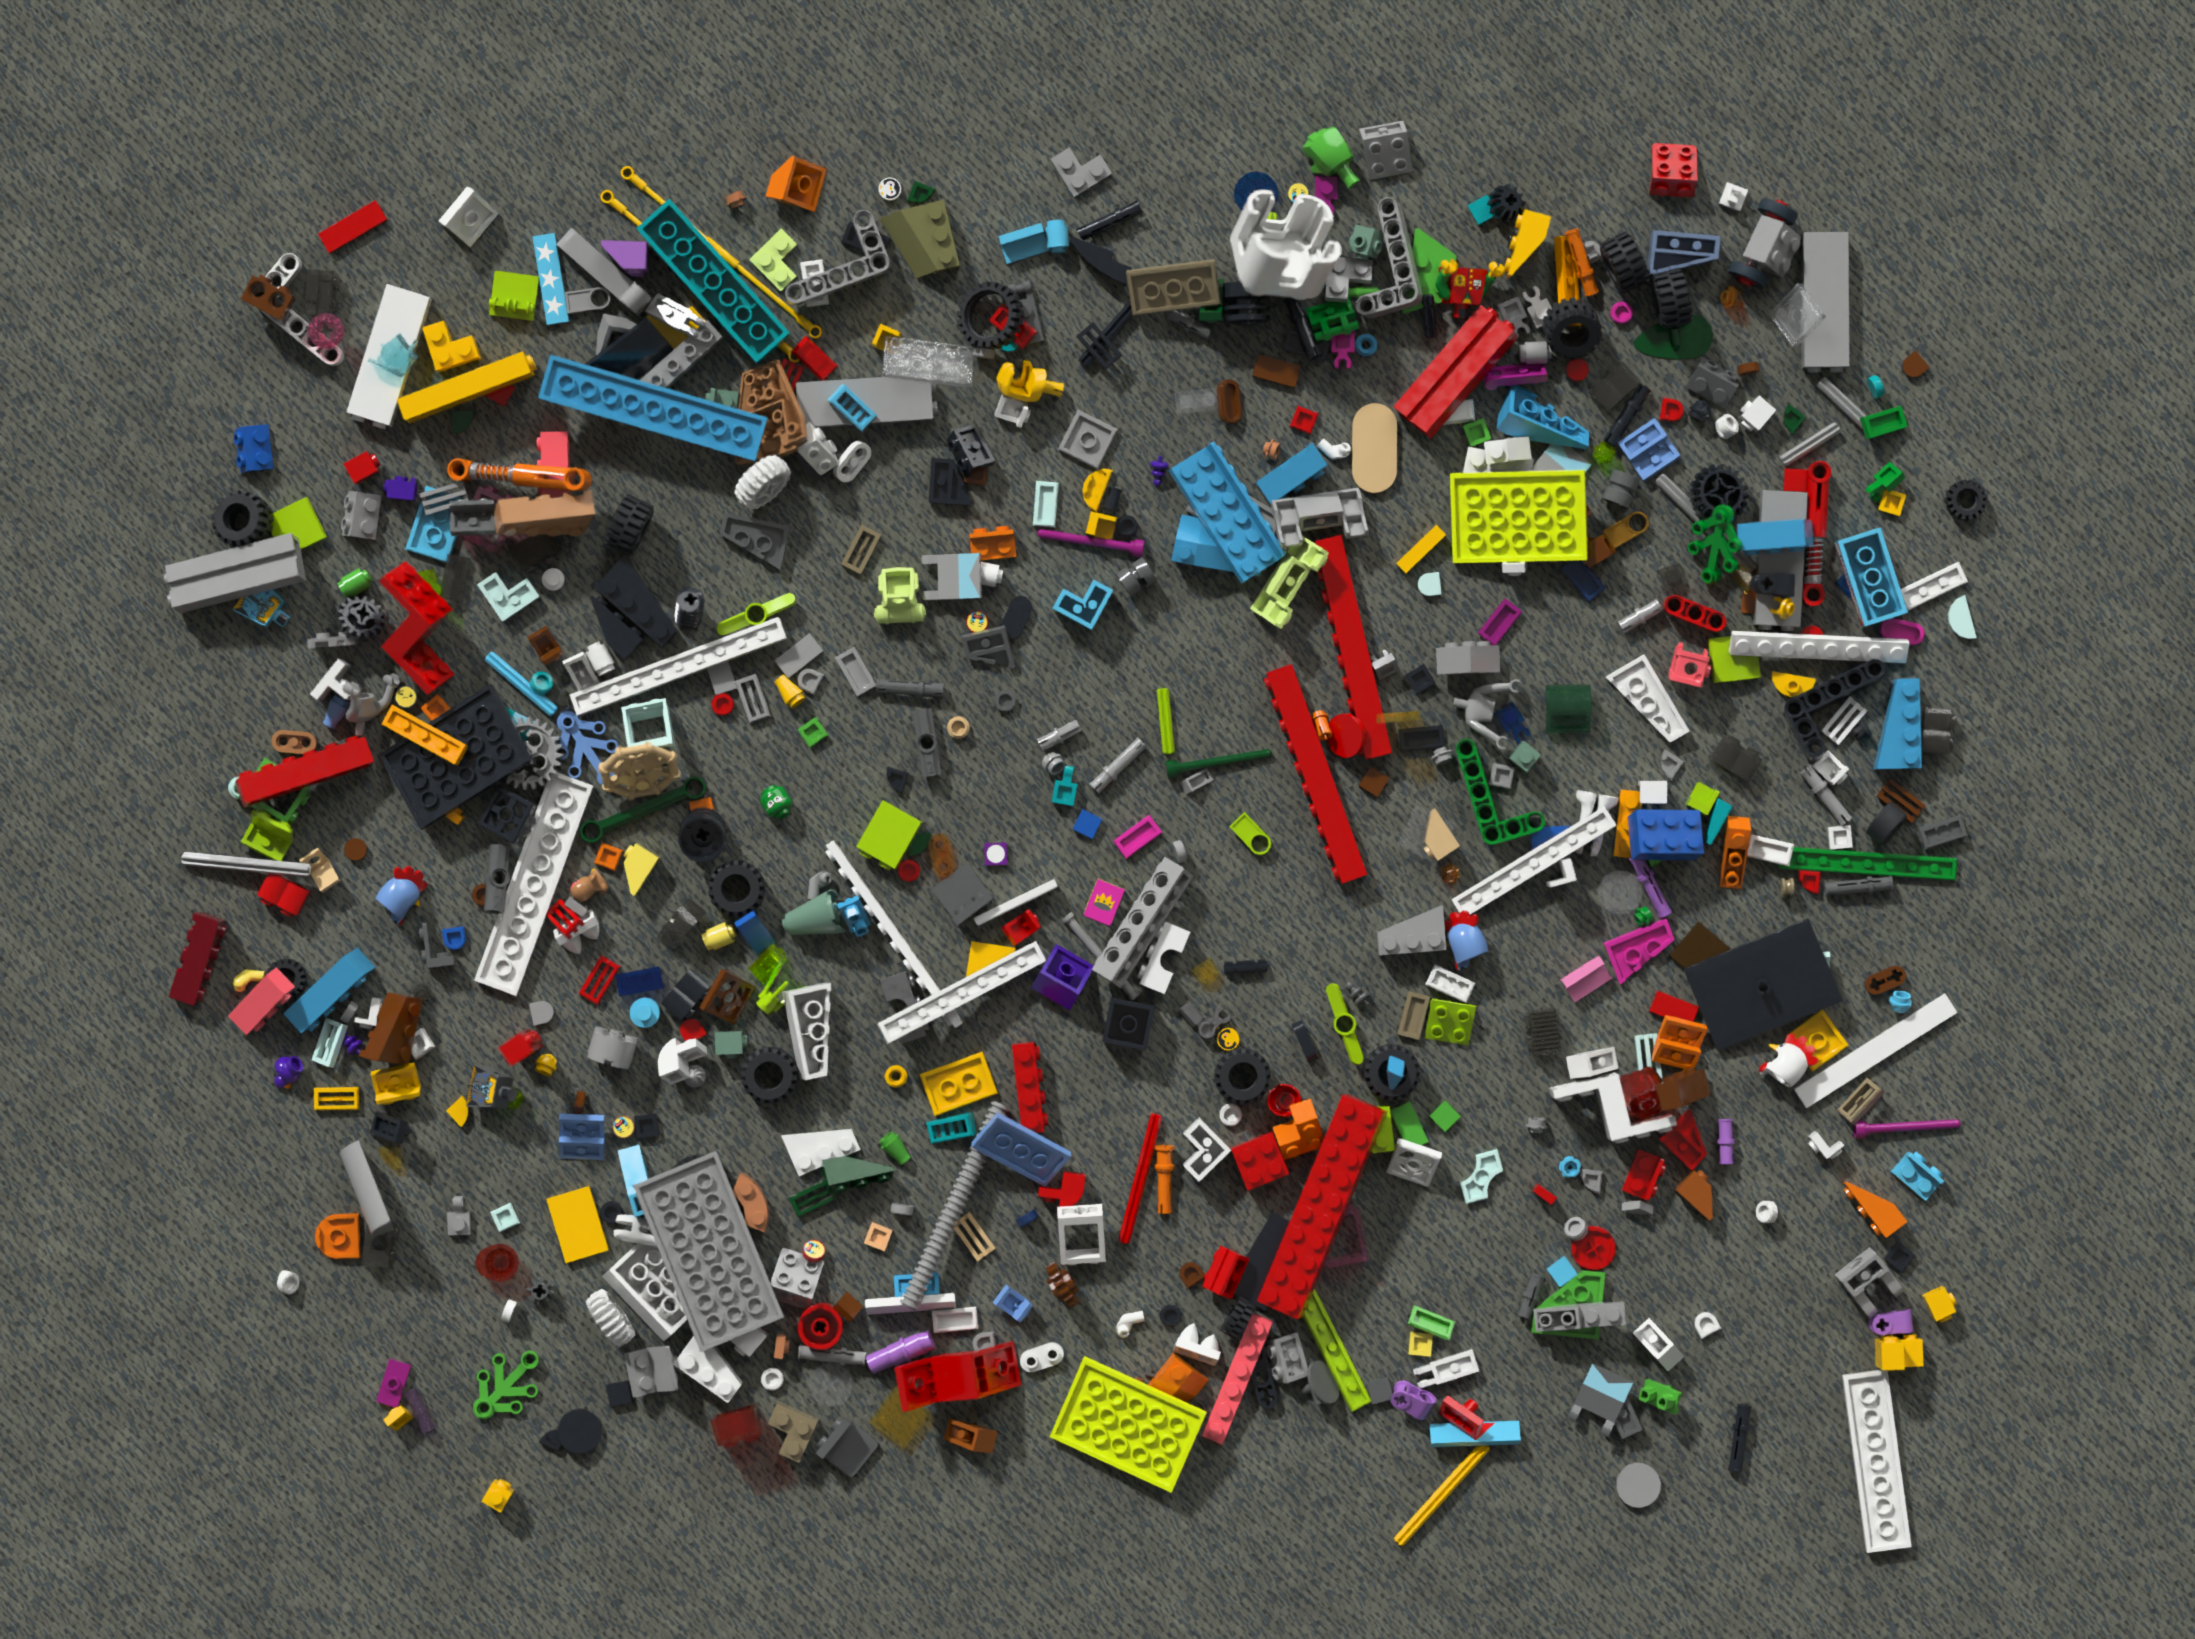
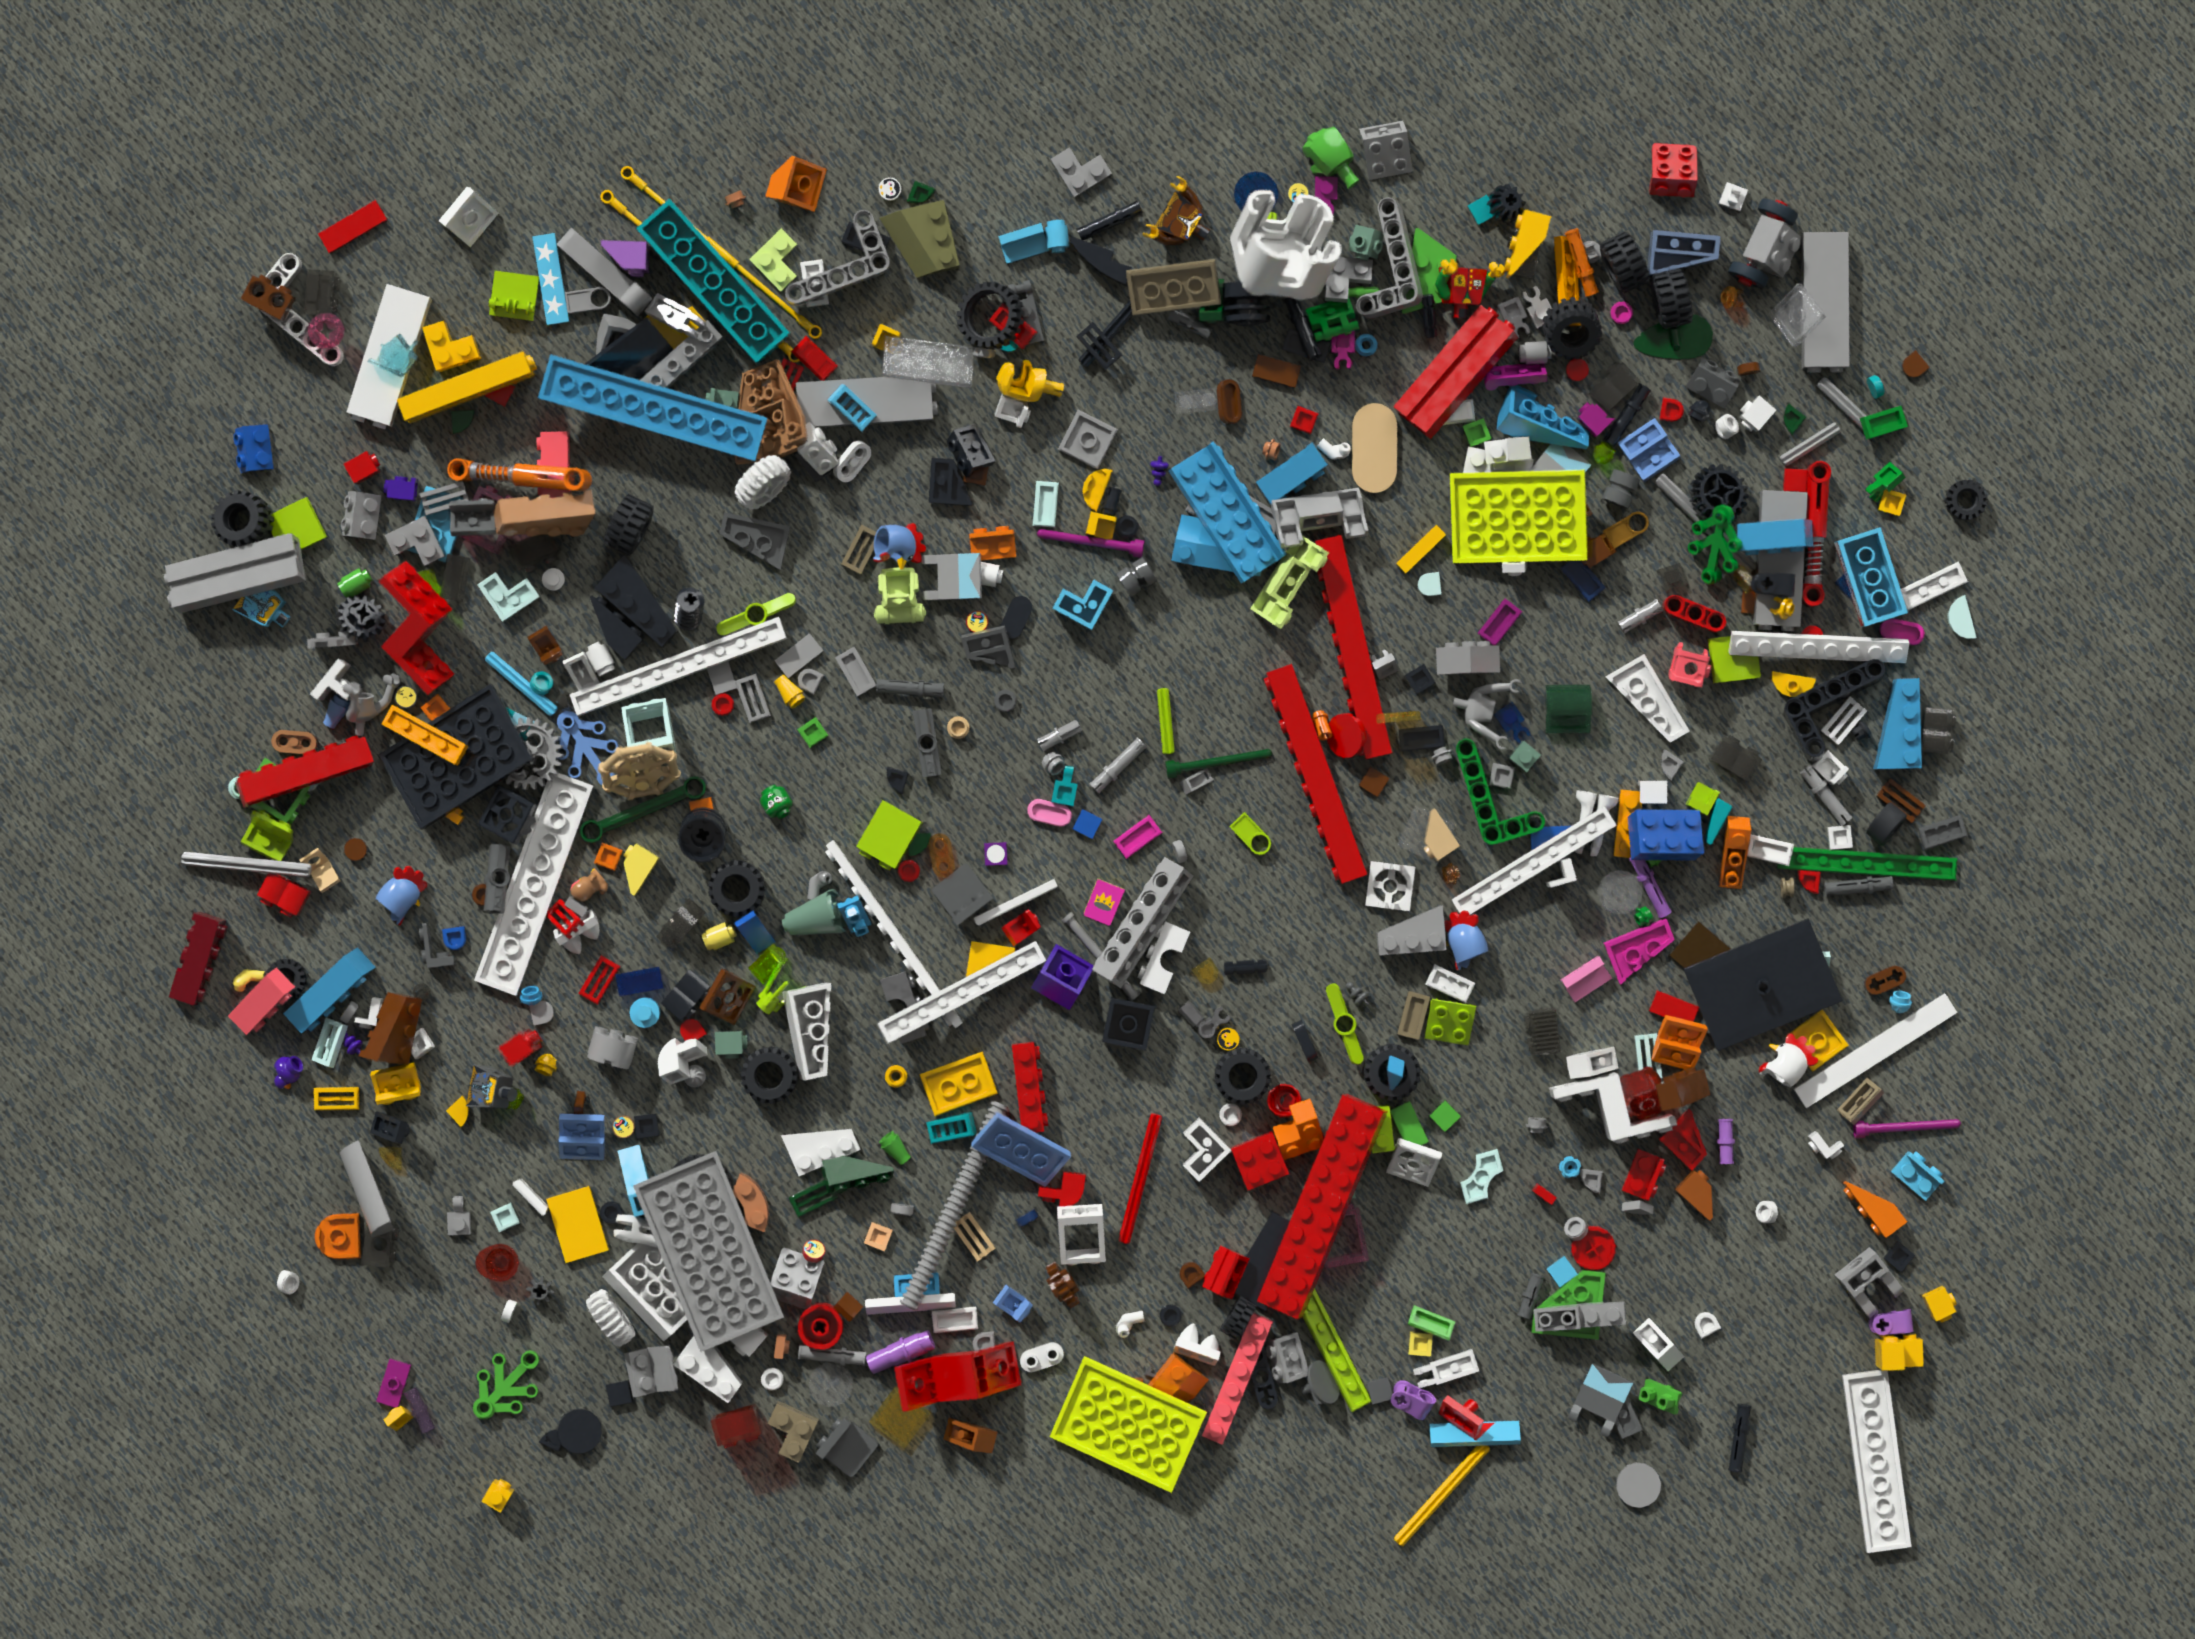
orange pin [1155,1145,1175,1214] -> none
none -> light grey plate [385,516,445,566]
none -> white tile [512,1179,549,1216]
none -> dark azure plate [520,986,543,1006]
none -> medium blue piece [873,523,926,570]
none -> bright pink tile [1028,799,1072,827]
none -> torso [1143,176,1210,246]
none -> white piece [1365,861,1415,911]
none -> magenta window [1577,402,1615,437]

